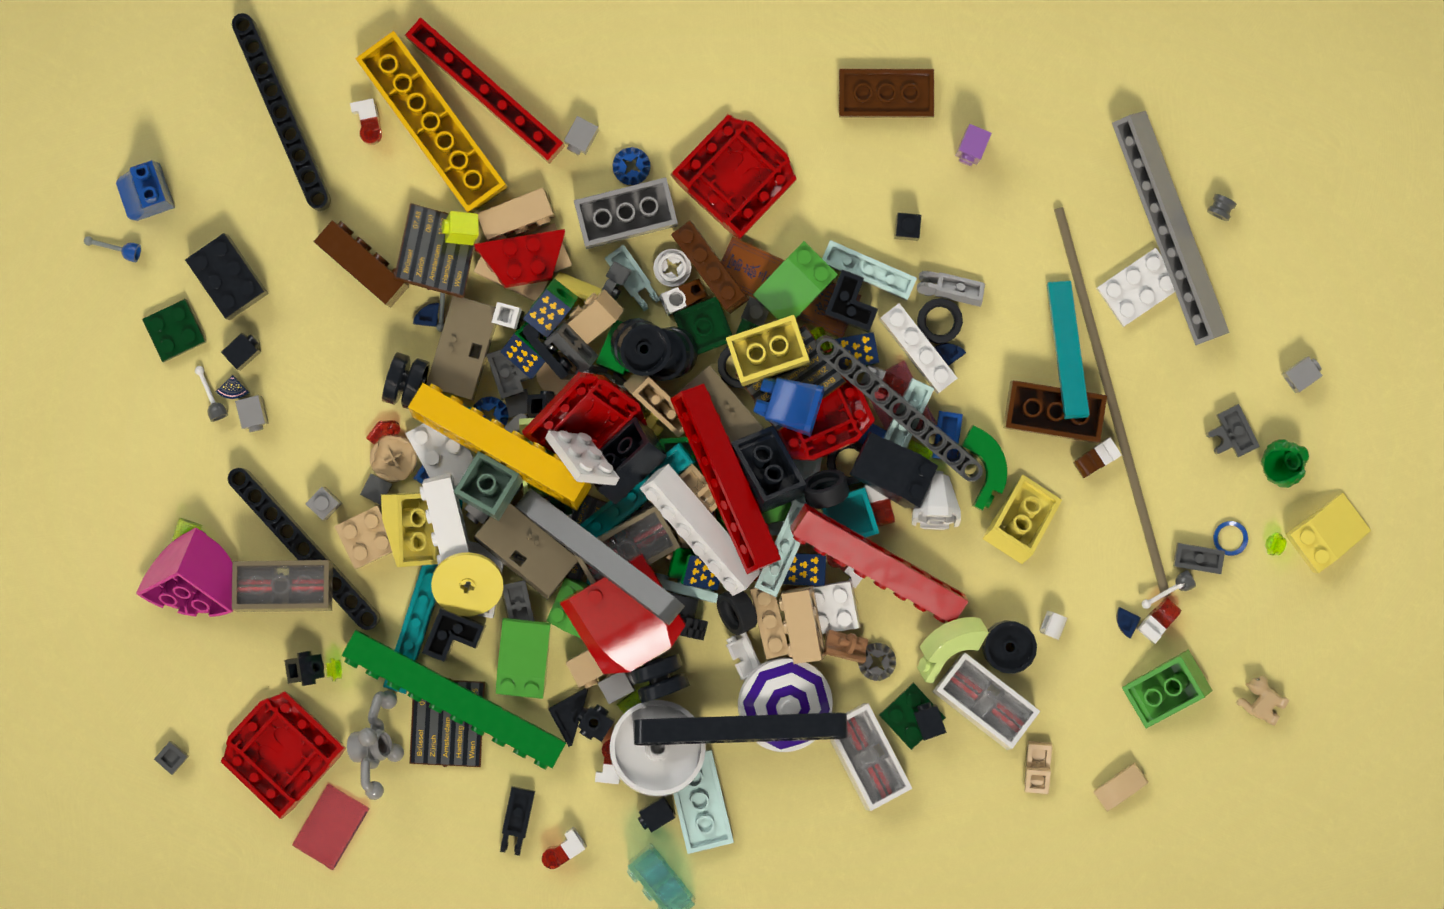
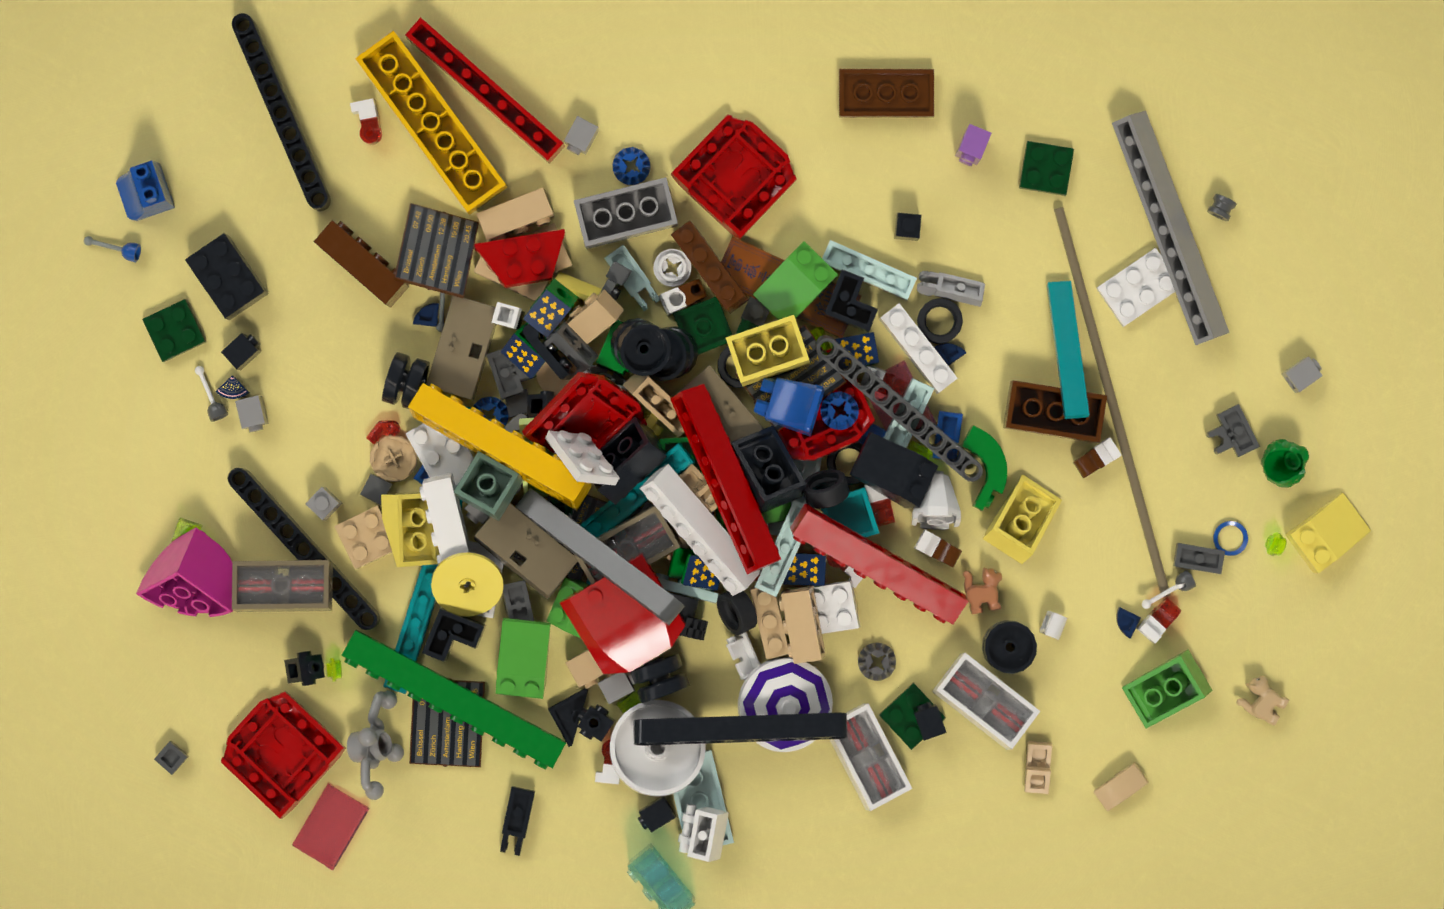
neon yellow brick [442,211,479,245] -> none
leg [542,827,587,869] -> none
medium nougat hips [824,630,868,663] -> none
yellowish green arch [917,617,989,683] -> none
none -> white brick [678,804,729,862]
none -> blue gear [820,391,859,430]
none -> leg [914,530,962,568]
none -> nougat animal [963,568,1002,614]
none -> dark green plate [1019,141,1074,196]

